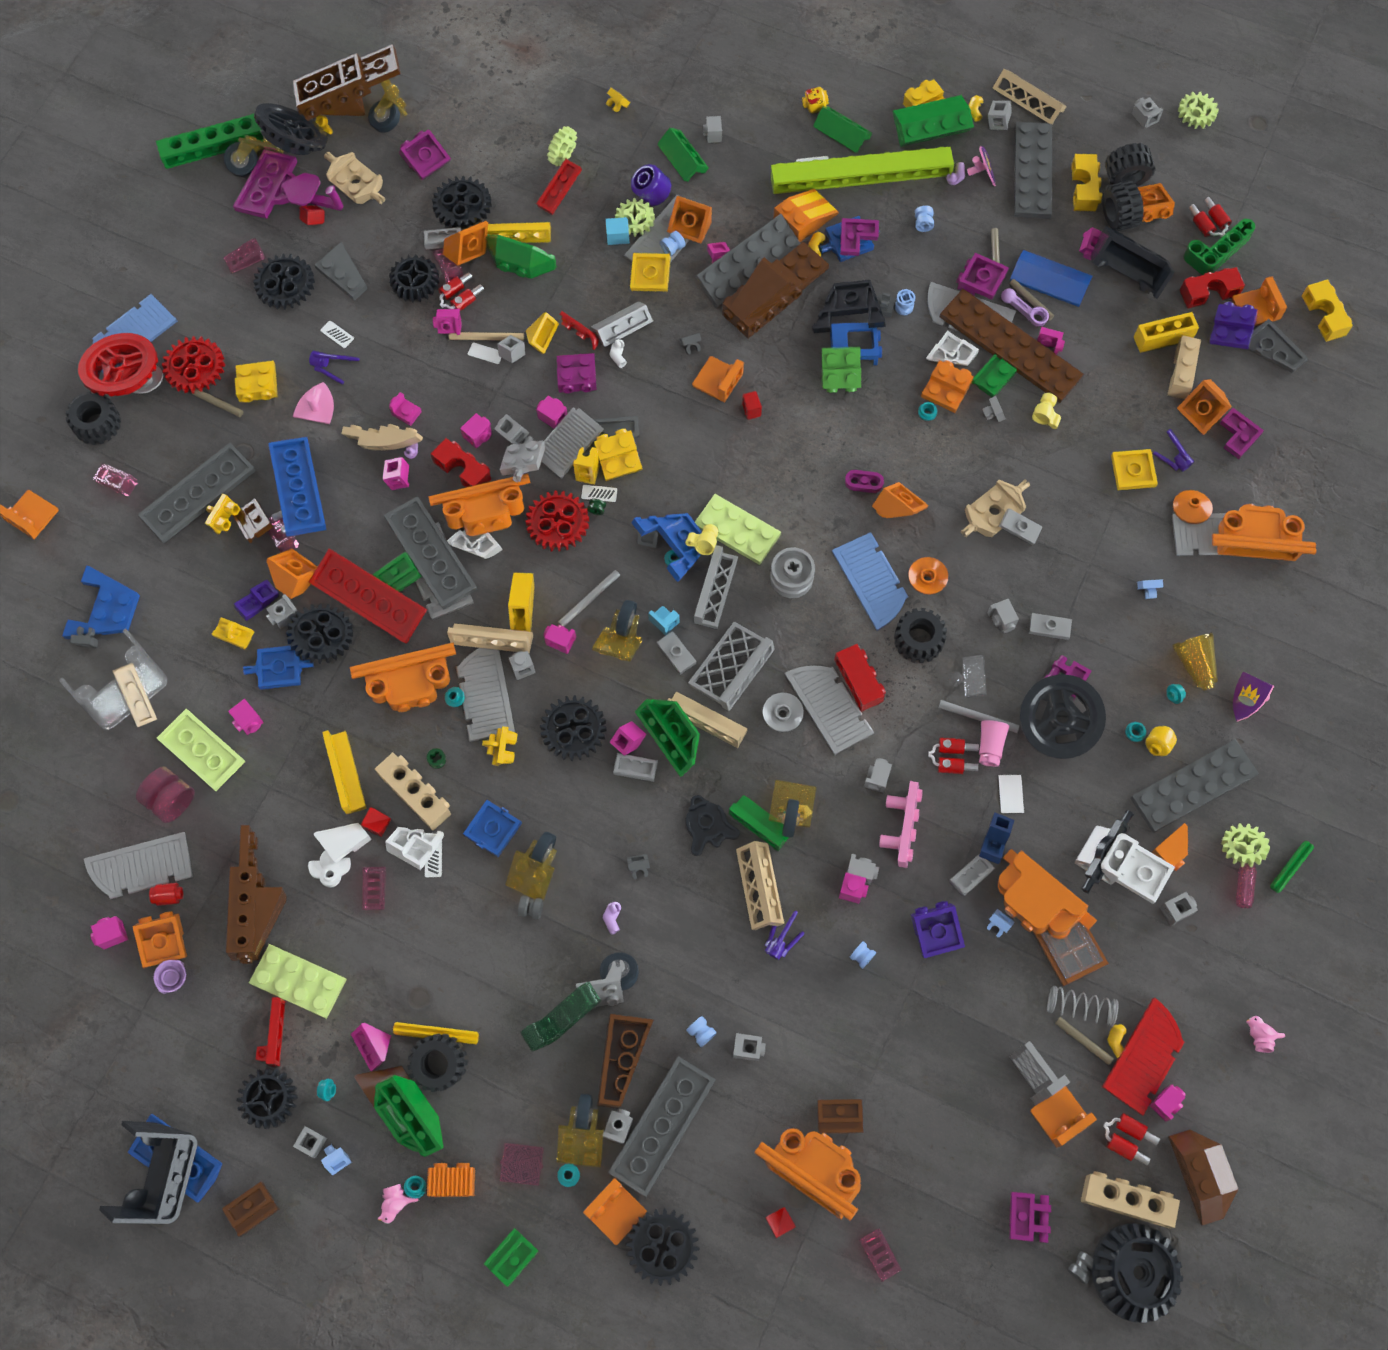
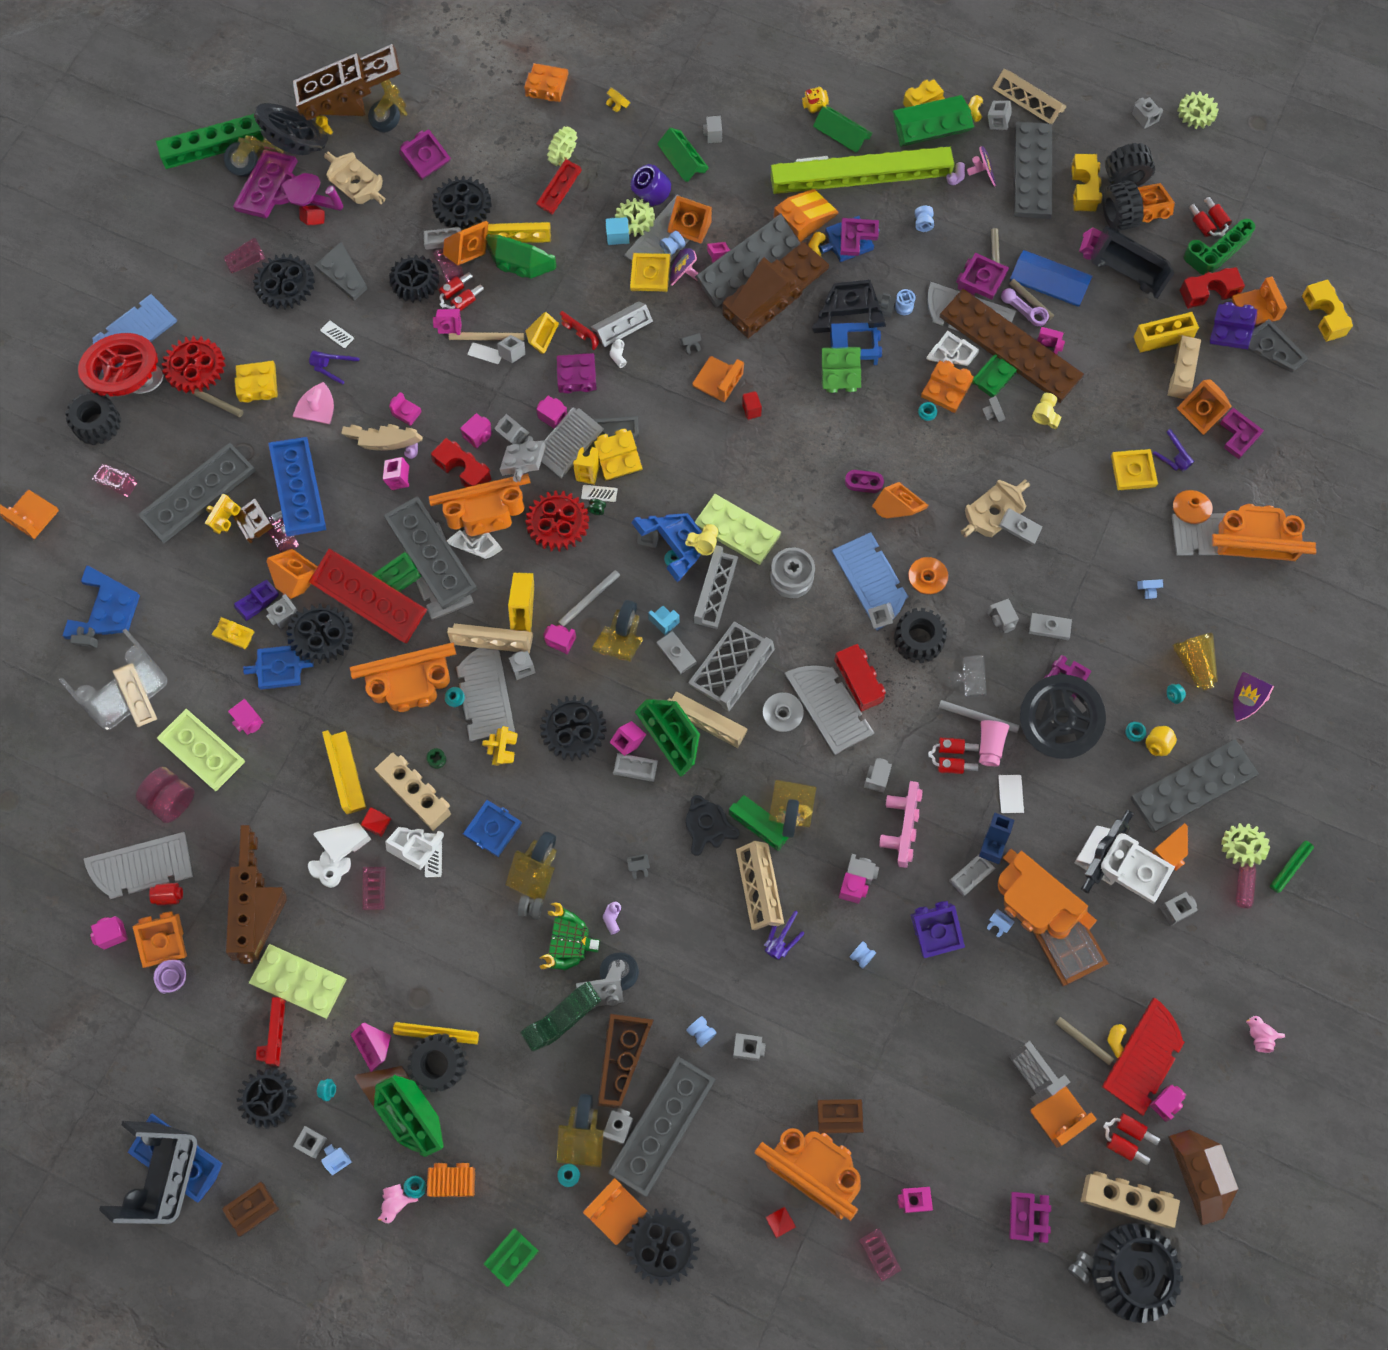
clear pink piece [500,1143,544,1186] -> none
light grey piece [1047,986,1119,1027] -> none
none -> orange plate [524,63,568,102]
none -> green torso [540,903,600,970]
none -> shield [670,248,698,286]
none -> light grey brick [868,602,895,629]
none -> dark pink brick [898,1187,933,1213]

